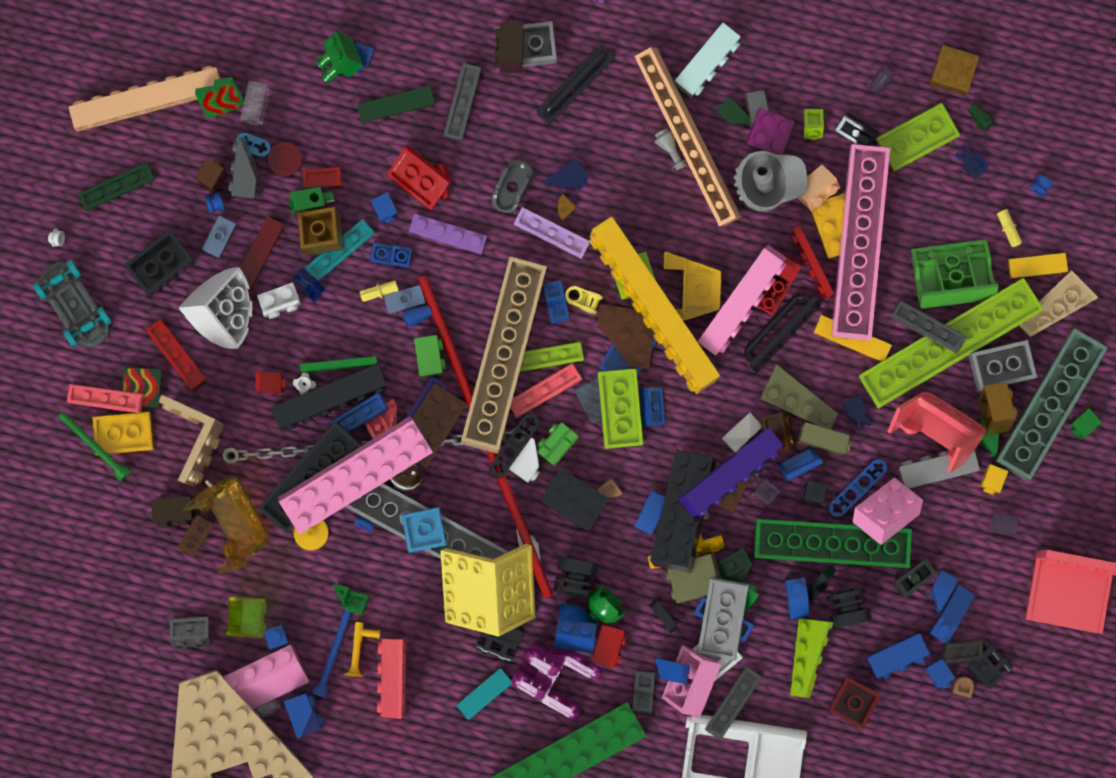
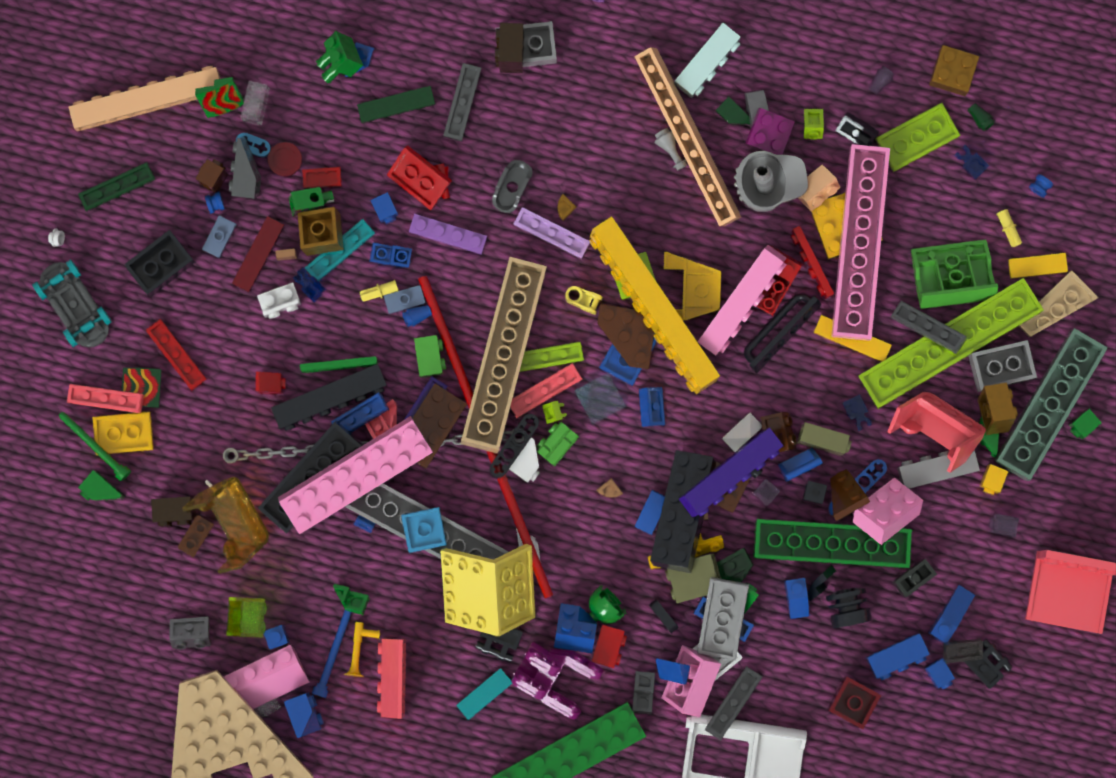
tan bracket [159,395,225,487] -> none
white brick [178,267,252,349] -> none
white plate [293,373,316,395] -> none
yellow piece [294,520,329,550] -> none
dark brown piece [390,464,422,491] -> none
black piece [537,45,614,125] -> none
black brick [540,468,609,532] -> none
blue slope [543,280,570,324] -> none
clear blue slope [545,159,589,191] -> none
black wheel [554,557,599,598] -> none
lime plate [597,369,643,449] -> none
olive wing [760,364,838,430] -> none
lime wing [790,619,833,698] -> none
blue slope [930,570,958,613] -> none
medium nougat tile [952,677,974,698] -> none
none -> green slope [78,470,125,501]
none -> medium nougat tile [276,248,297,261]
none -> lime tile [542,401,567,424]
none -> reddish brown wing [830,469,870,521]

